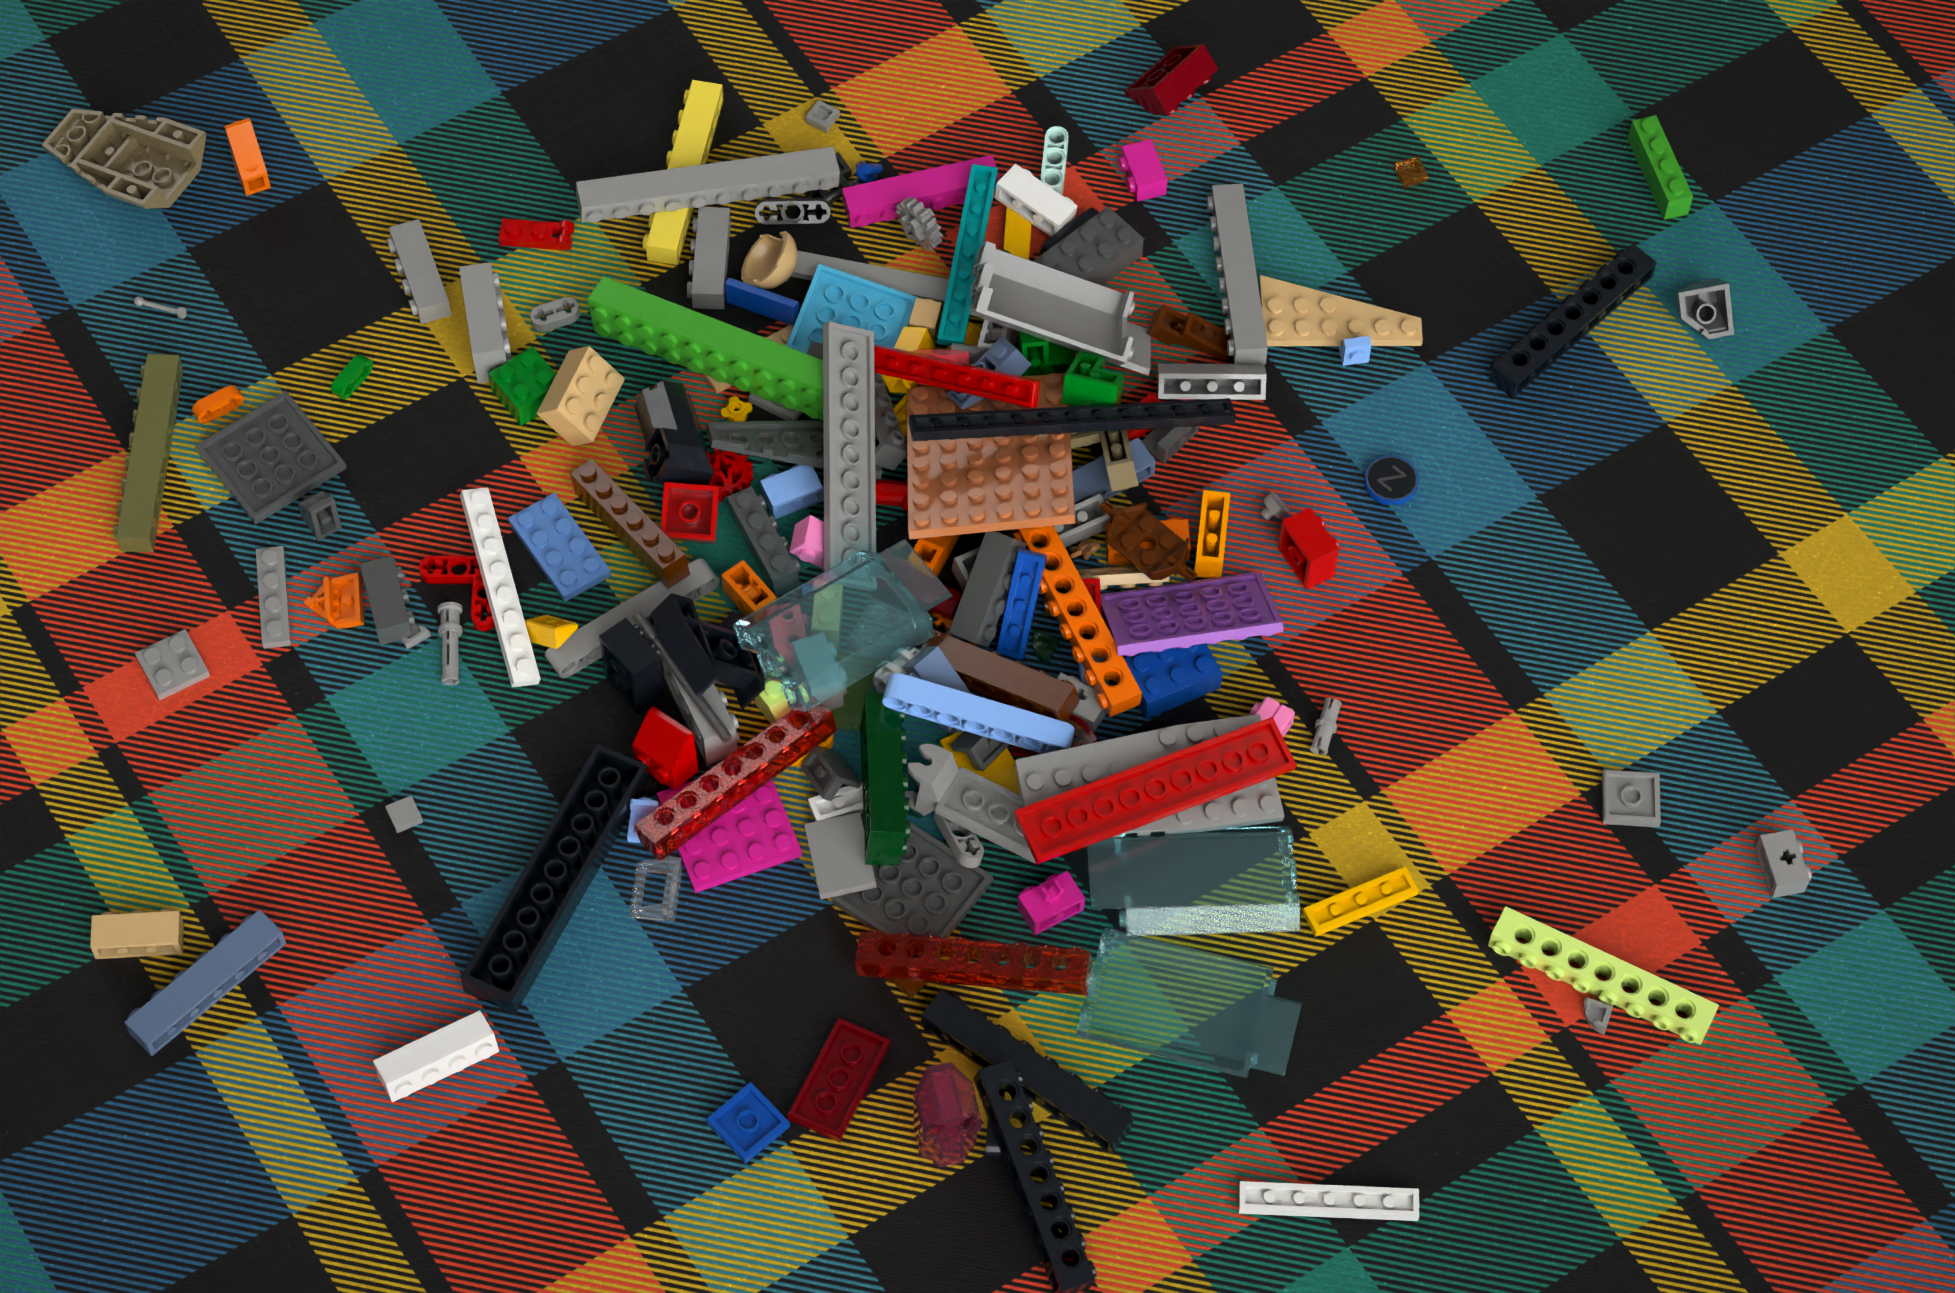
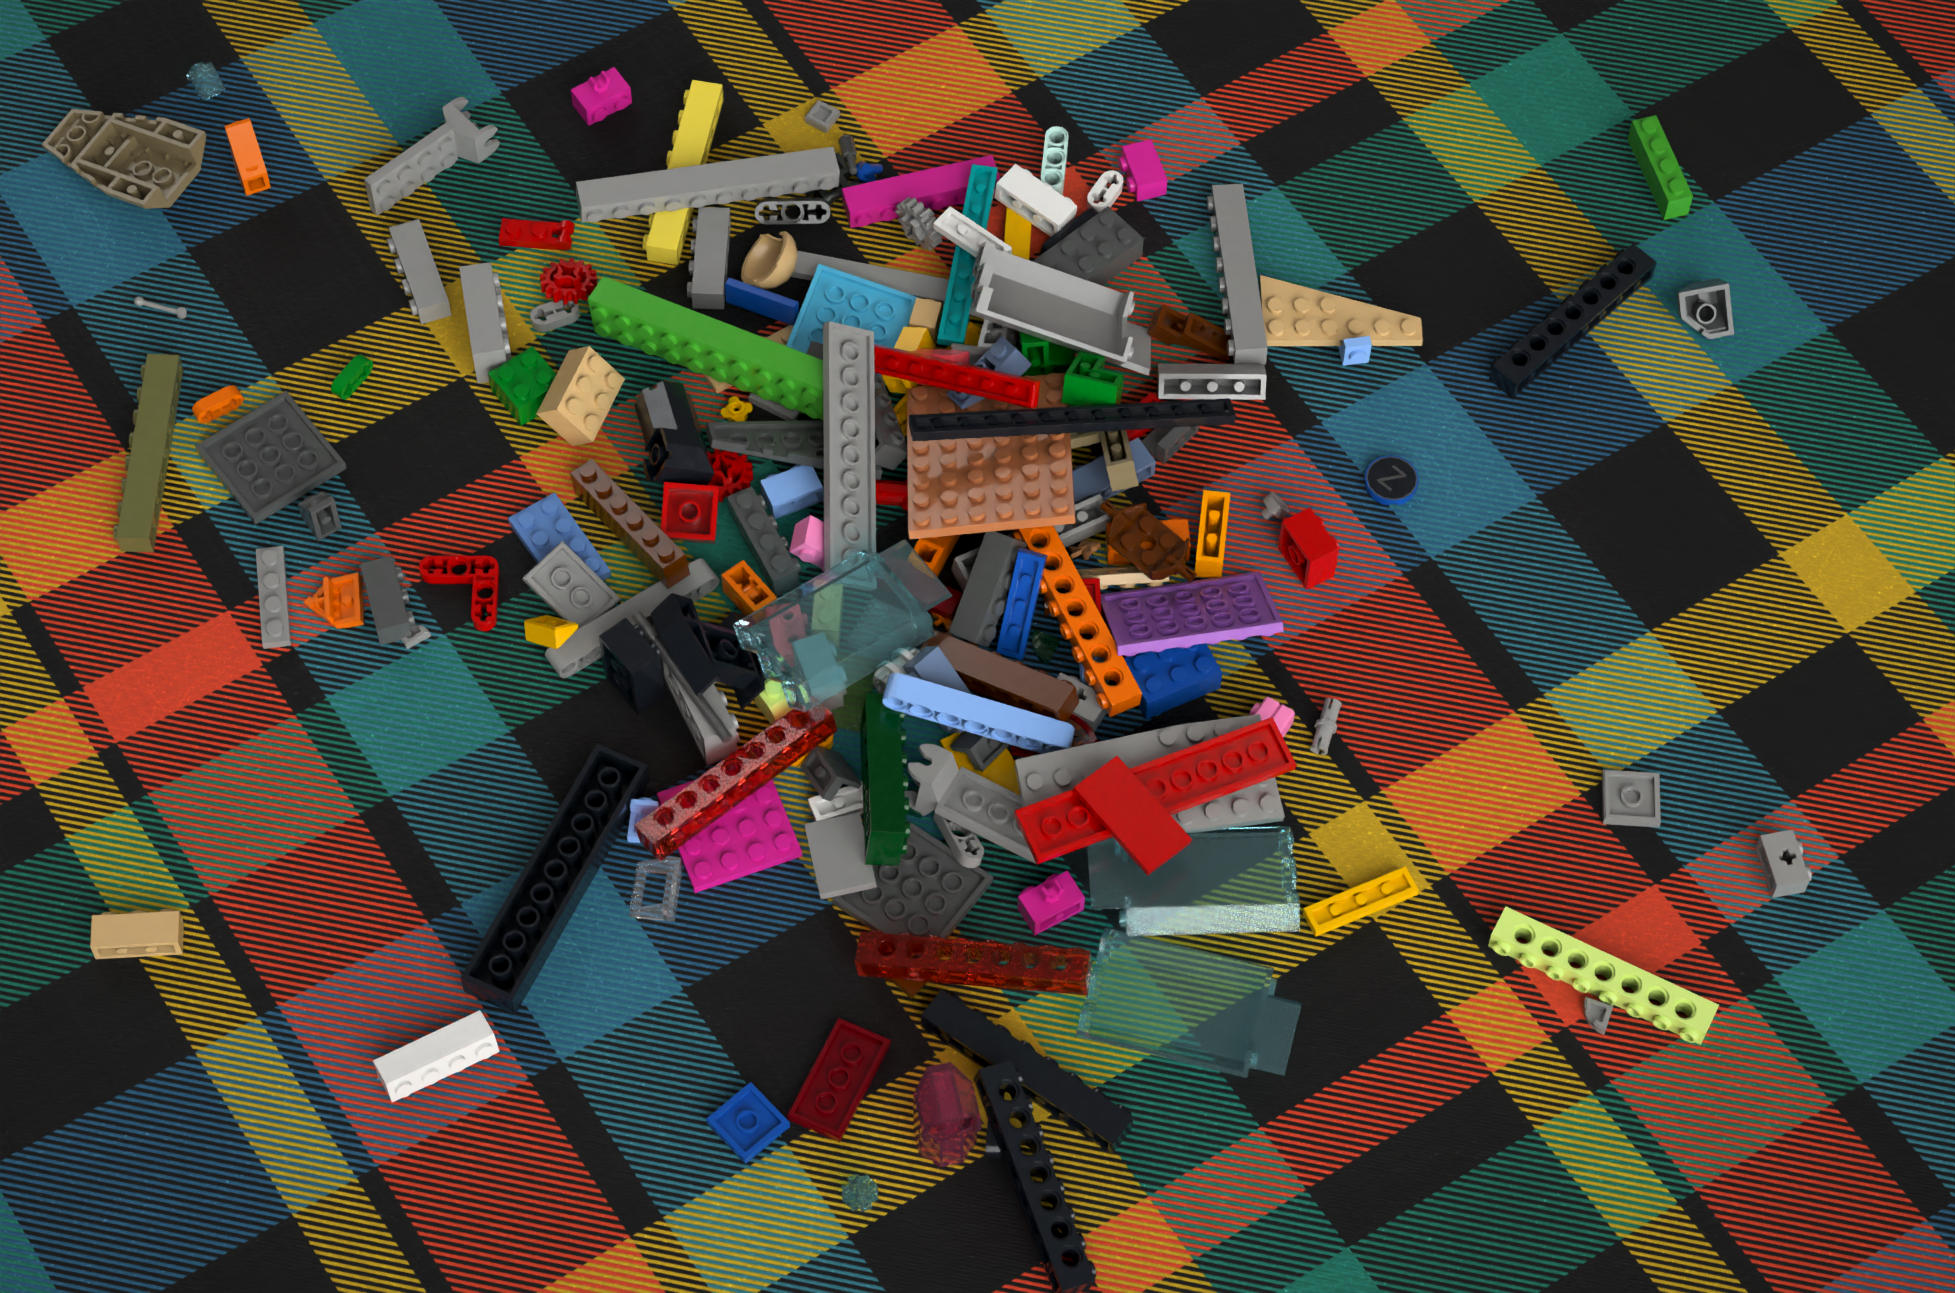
sand blue brick [125,909,286,1056] -> none
light grey plate [135,629,210,701] -> none
light grey tile [385,795,423,833] -> none
light grey pin [438,602,463,686] -> none
white plate [460,487,540,687] -> none
red slope [632,706,699,790] -> none
dark red slope [1124,44,1218,116] -> none
white plate [1239,1181,1419,1221] -> none
clear orange tile [1394,156,1428,188] -> none
none -> clear light blue bracket [186,61,226,102]
none -> light grey hinge [364,97,500,216]
none -> light grey tile [522,541,621,630]
none -> red gear [540,258,597,305]
none -> dark pink brick [571,67,632,126]
none -> dark grey axle [839,135,857,174]
none -> clear light blue gear [841,1174,879,1212]
none -> white plate [933,206,1012,257]
none -> red tile [1073,756,1192,876]
none -> white beam [1087,170,1123,212]

